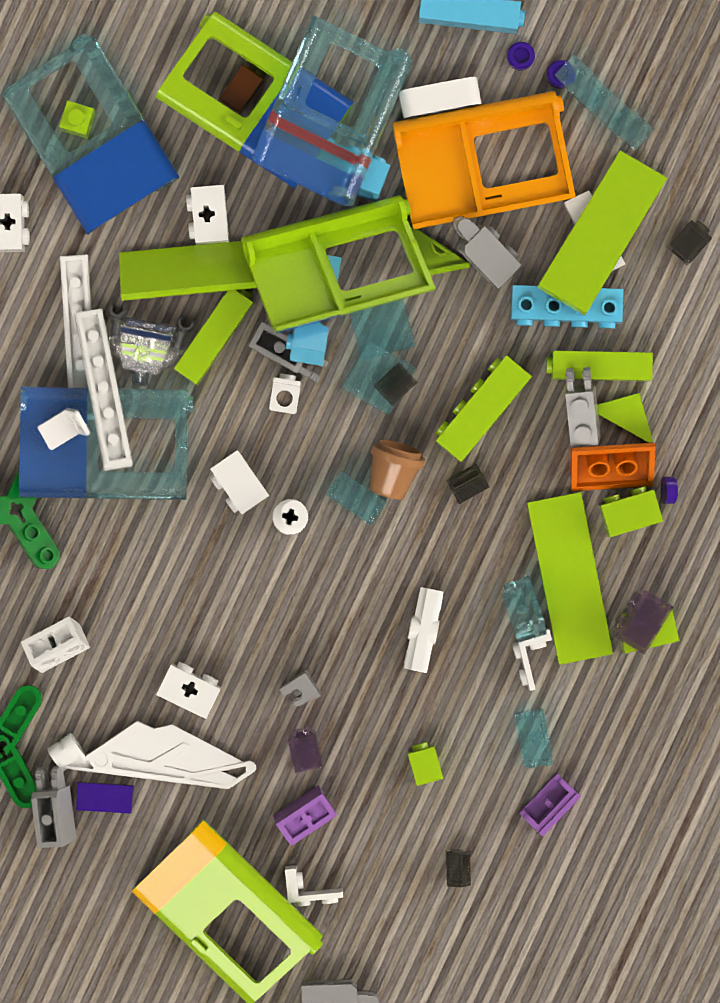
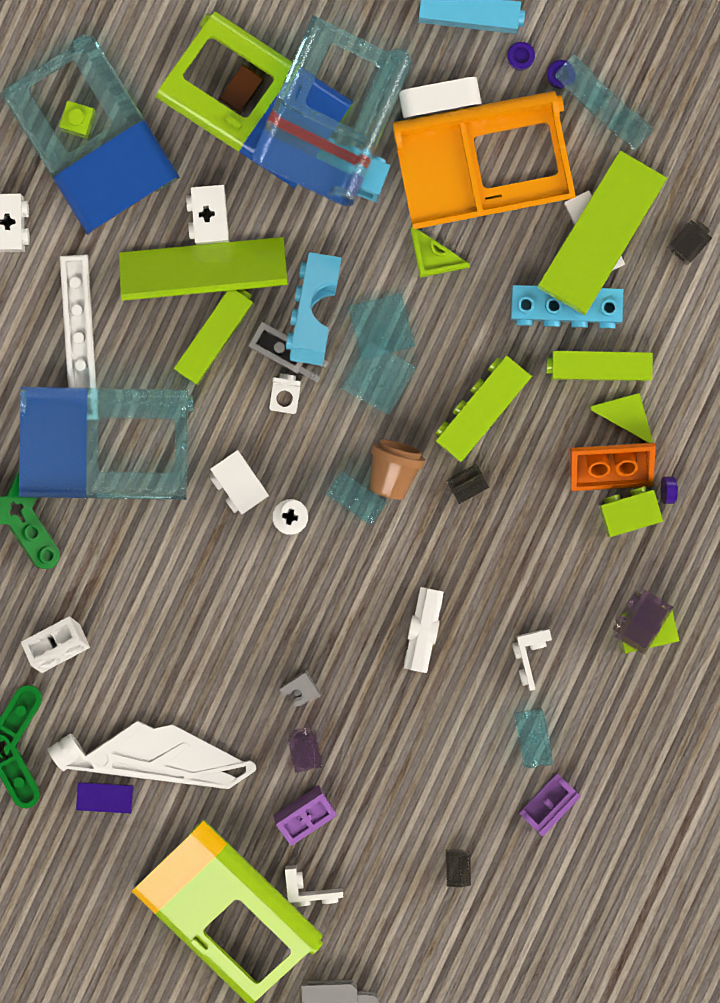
light grey hinge [31,766,77,848] -> none
white bracket [38,408,90,450] -> none
white tile [74,309,132,471] -> none
clear torso [109,304,194,386] -> none
white brick [156,662,222,719] -> none
lime piece [241,195,436,333] -> none
clear smoke piece [374,362,418,406] -> none
lime brick [407,741,443,786] -> none
light grey hinge [452,216,522,289] -> none
clear light blue hinge [502,575,547,643] -> none
lime tile [527,492,613,665] -> none
light grey hinge [565,367,601,448] -> none

